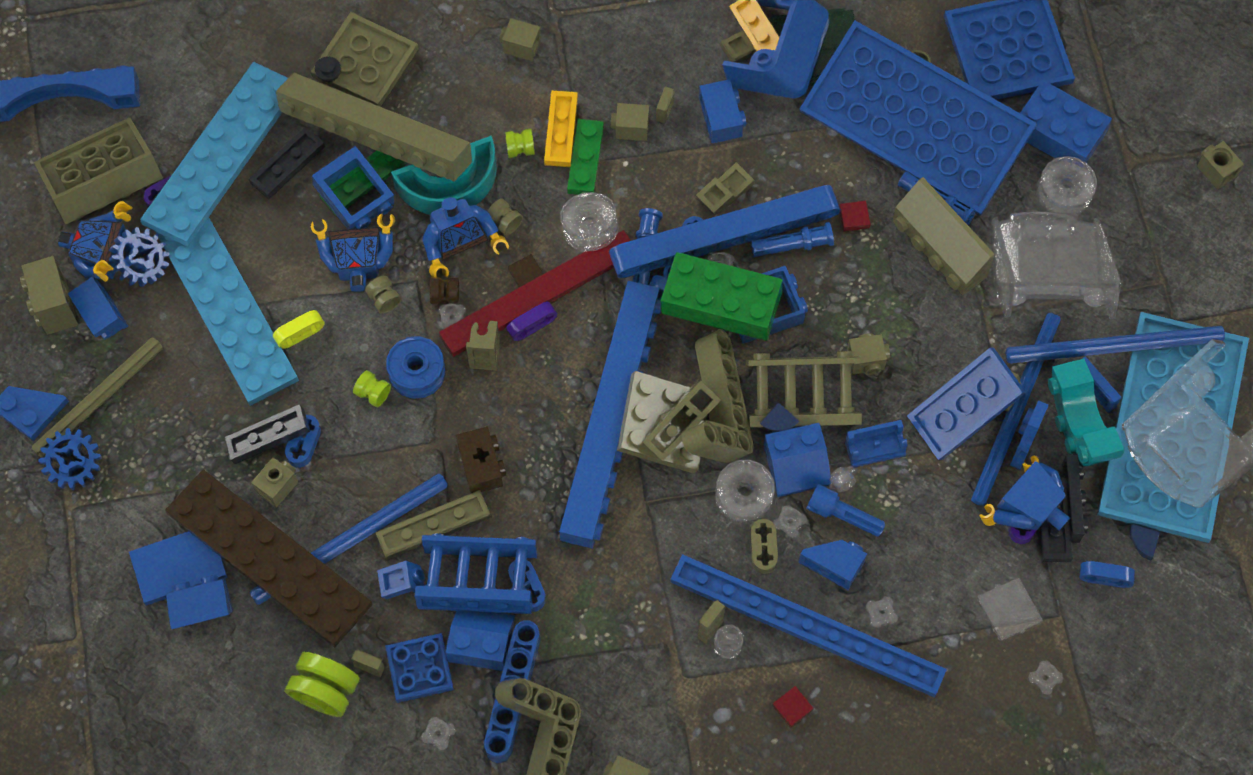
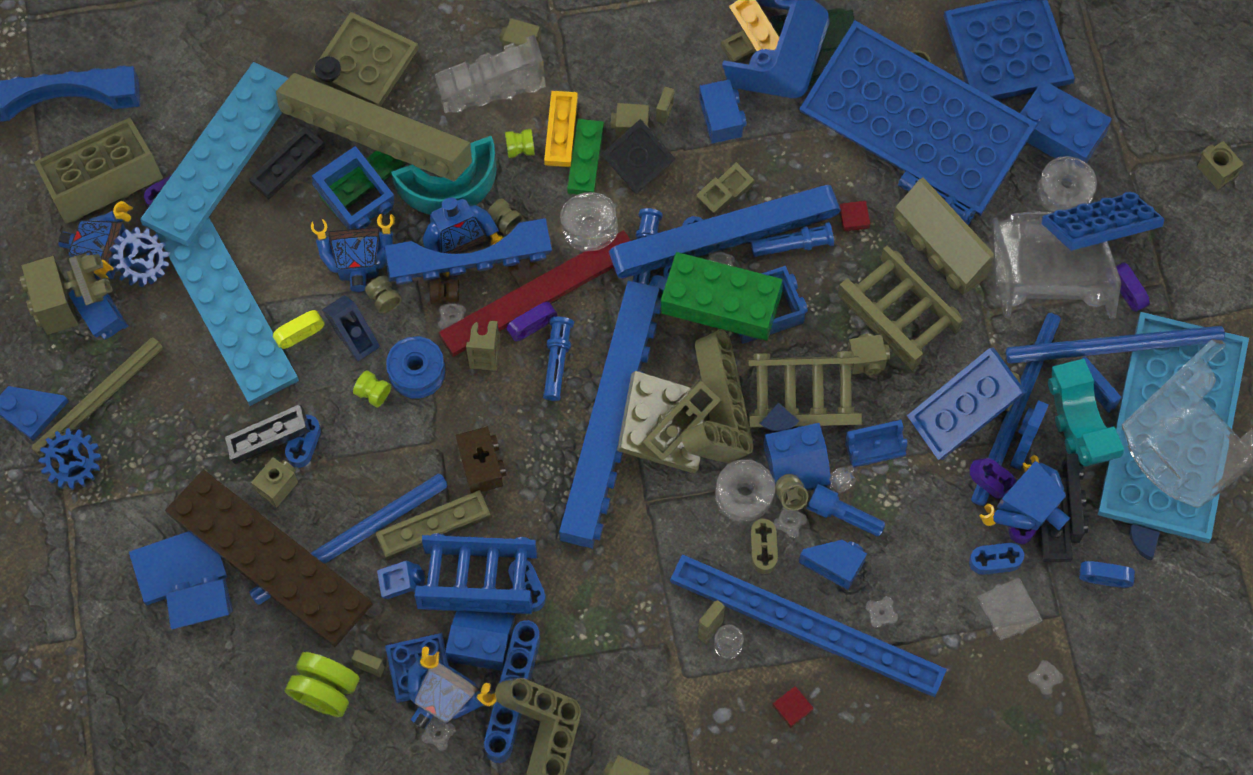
none -> olive hips [63,254,113,305]
none -> dark blue slope [322,295,381,361]
none -> blue arch [384,218,552,285]
none -> torso [407,647,496,729]
none -> clear wedge [435,34,545,113]
none -> blue pin [543,317,574,401]
none -> black tile [601,119,676,194]
none -> olive wheel [775,474,808,511]
none -> olive fence [838,246,963,371]
none -> blue beam [969,543,1024,575]
none -> dark purple beam [970,458,1017,498]
none -> blue tile [1042,192,1164,251]
none -> dark purple beam [1110,262,1150,312]

